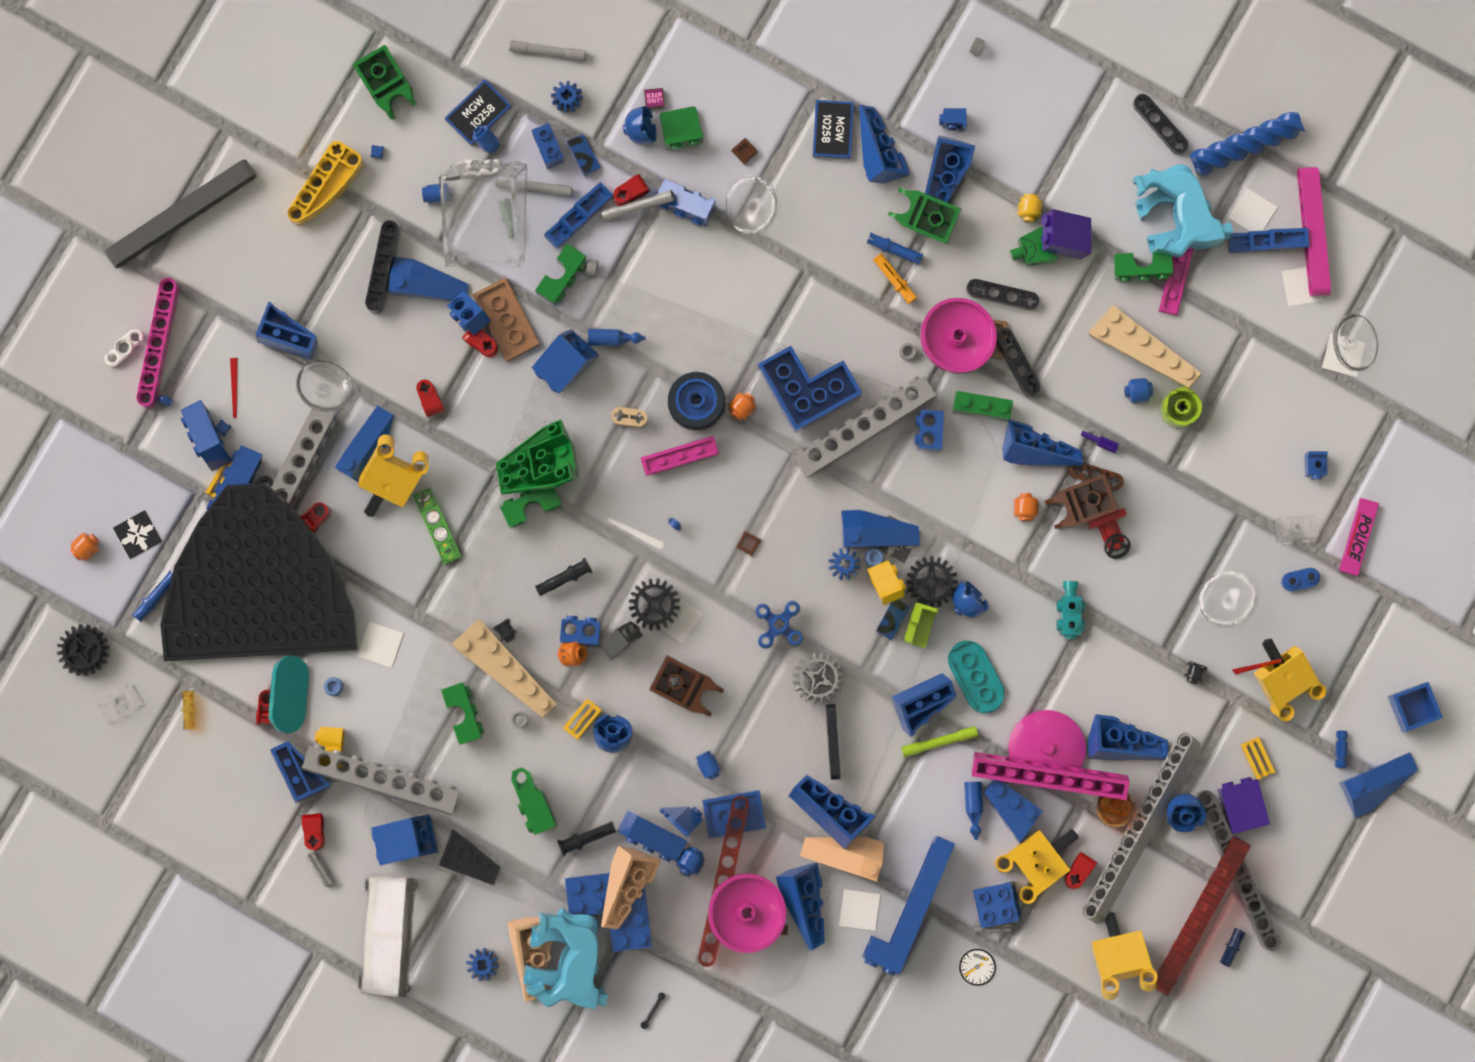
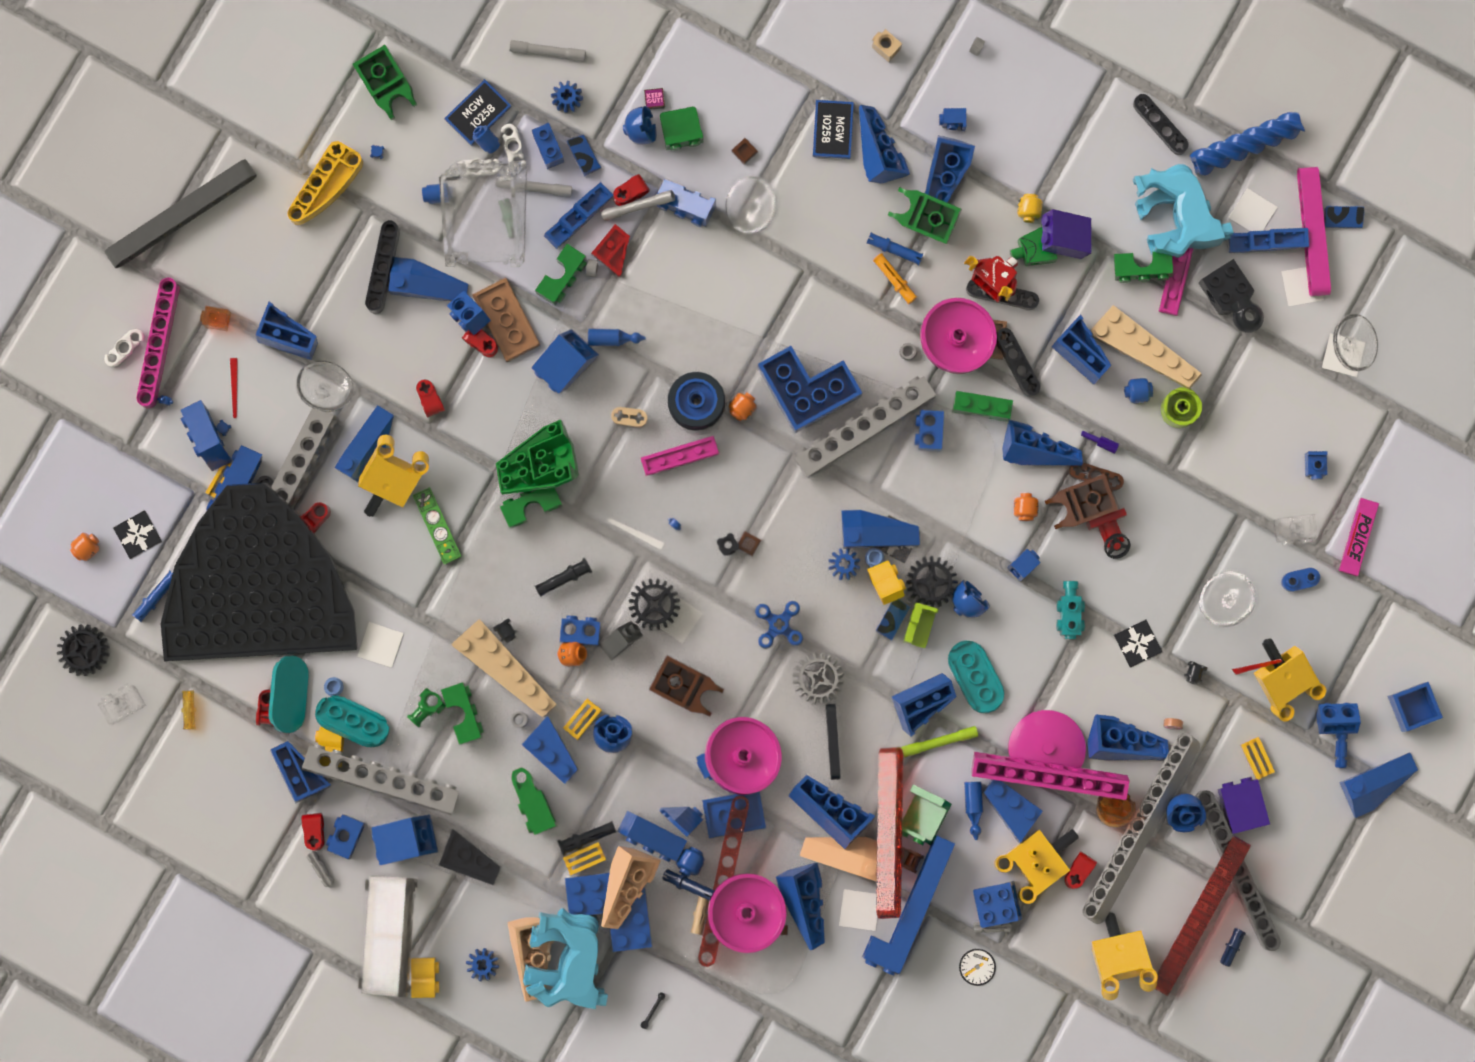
none -> clear orange brick [200,306,231,331]
none -> teal tile [315,695,390,748]
none -> blue brick [326,814,366,859]
none -> green connector [407,688,446,728]
none -> yellow brick [411,957,440,998]
none -> white piece [501,124,526,169]
none -> blue wedge [521,716,579,784]
none -> yellow tile [563,842,606,876]
none -> red wing [591,224,630,277]
none -> dark blue pin [662,869,715,901]
none -> tan pin [690,896,709,935]
none -> dark pink dish [705,717,782,795]
none -> black brick [717,533,739,556]
none -> tan brick [872,29,902,62]
none -> clear red beam [876,747,903,919]
none -> reddish brown piece [885,844,924,874]
none -> panel [892,784,952,846]
none -> red torso [964,256,1018,302]
none -> blue brick [1007,549,1041,581]
none -> blue wedge [1052,314,1111,384]
none -> black sticker [1114,620,1162,668]
none -> nougat tile [1163,718,1183,730]
none -> black brick [1198,259,1264,333]
none -> blue brick [1316,703,1361,734]
none -> slope [1324,206,1364,228]

